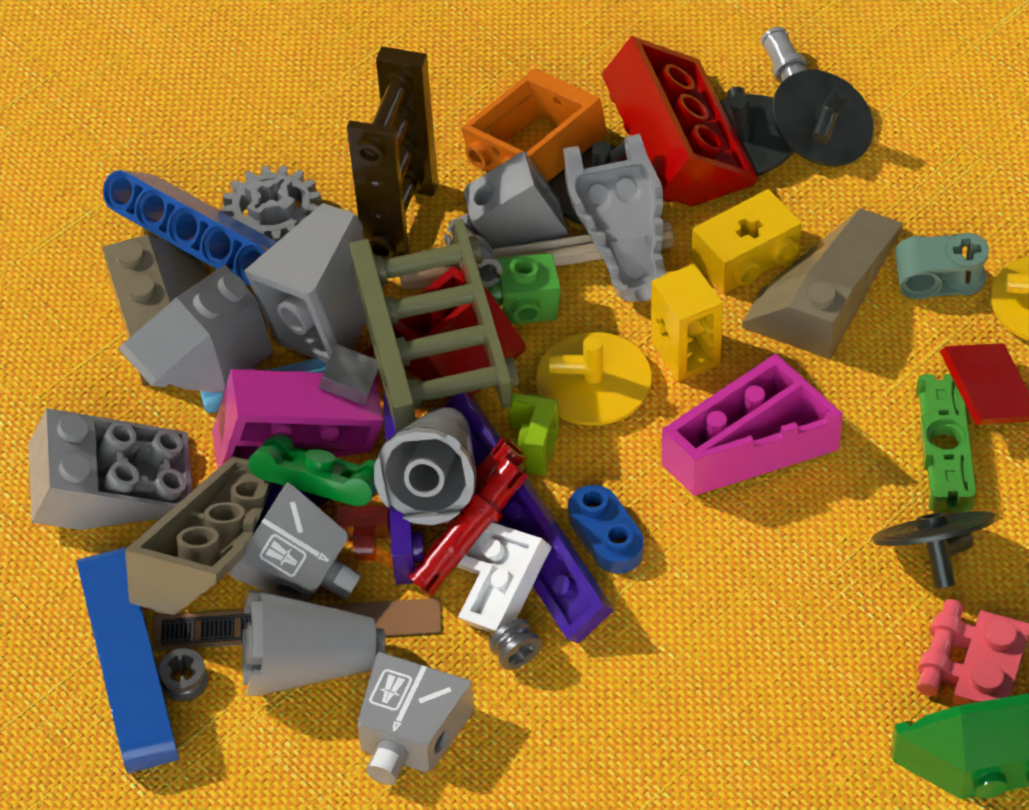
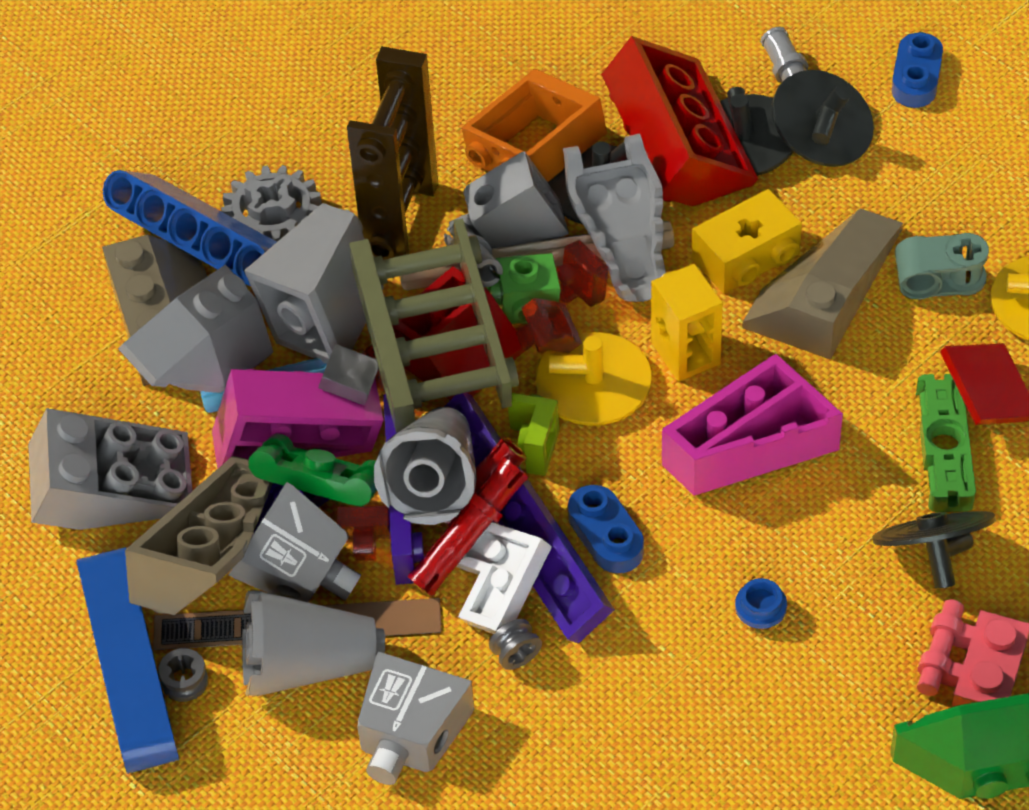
none -> clear red tile [516,298,582,353]
none -> clear red tile [556,240,609,308]
none -> blue plate [735,578,787,629]
none -> blue plate [891,32,943,108]

